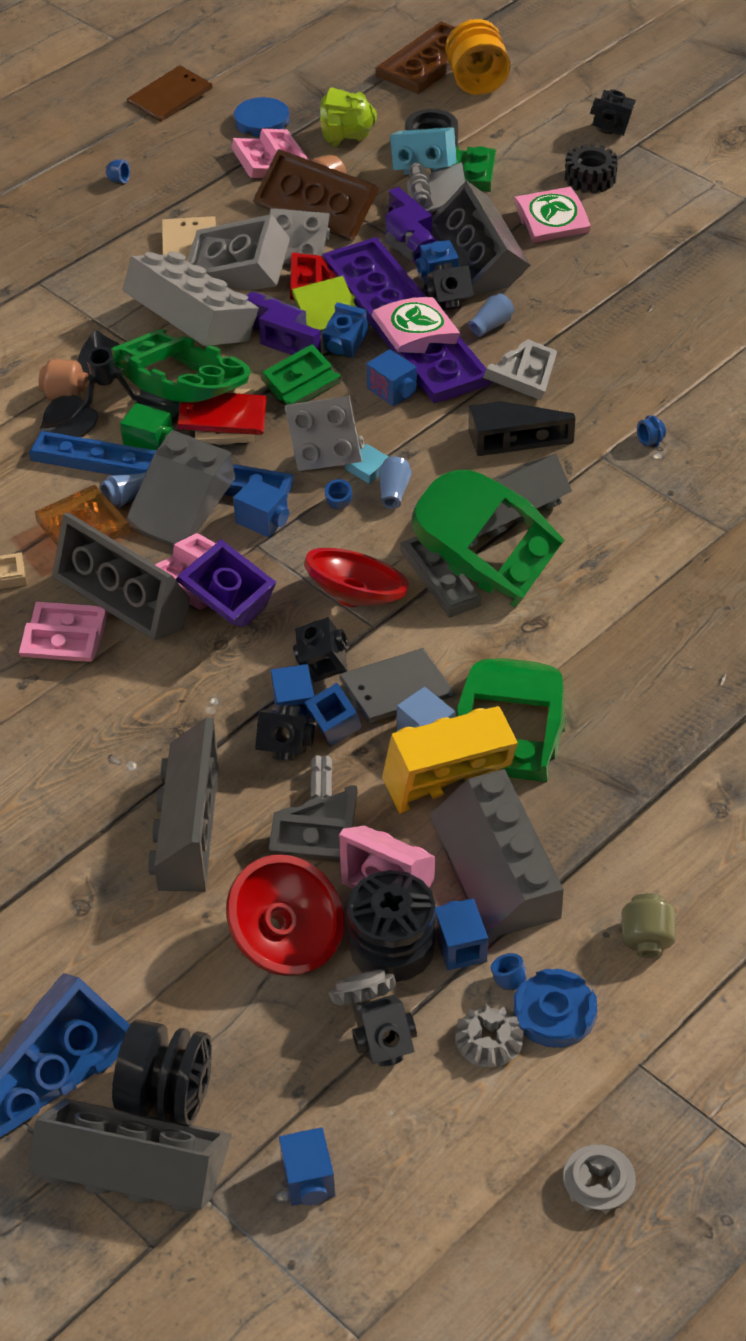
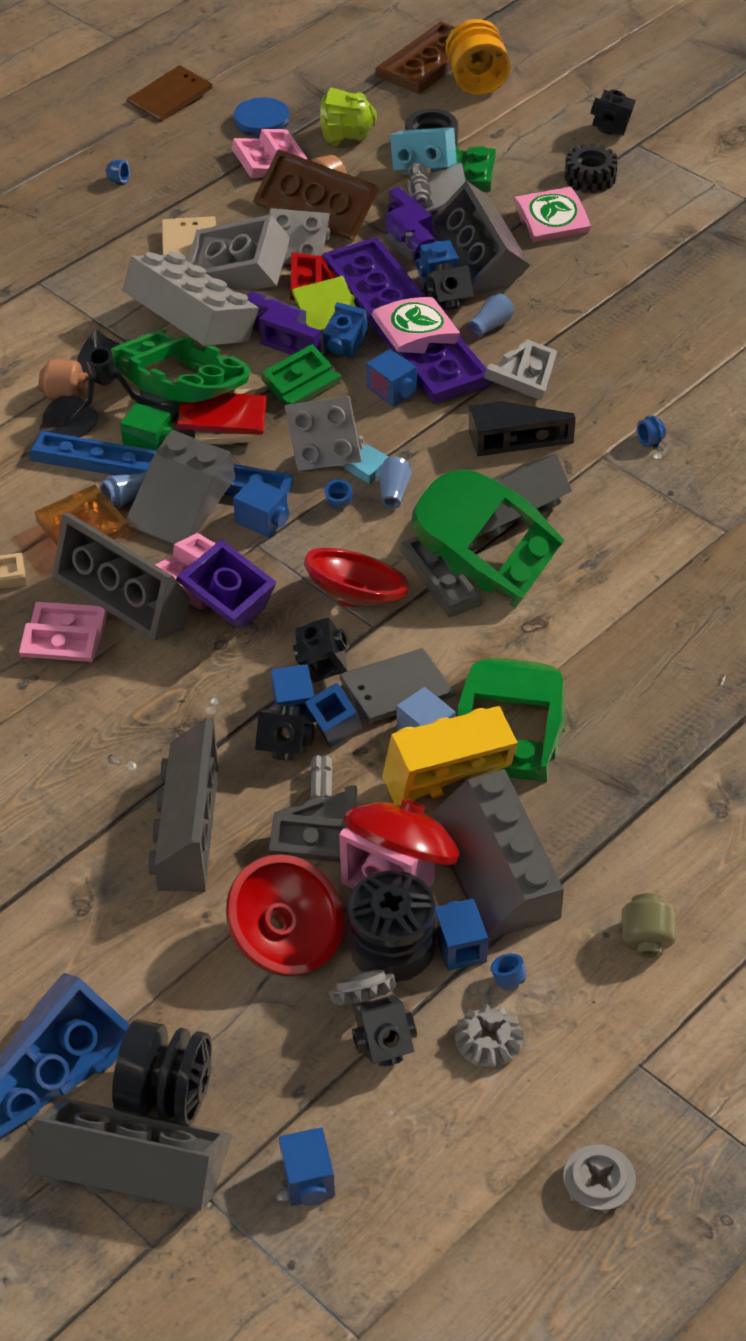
blue tile [513,969,597,1047] -> none
none -> red dish [343,799,460,865]

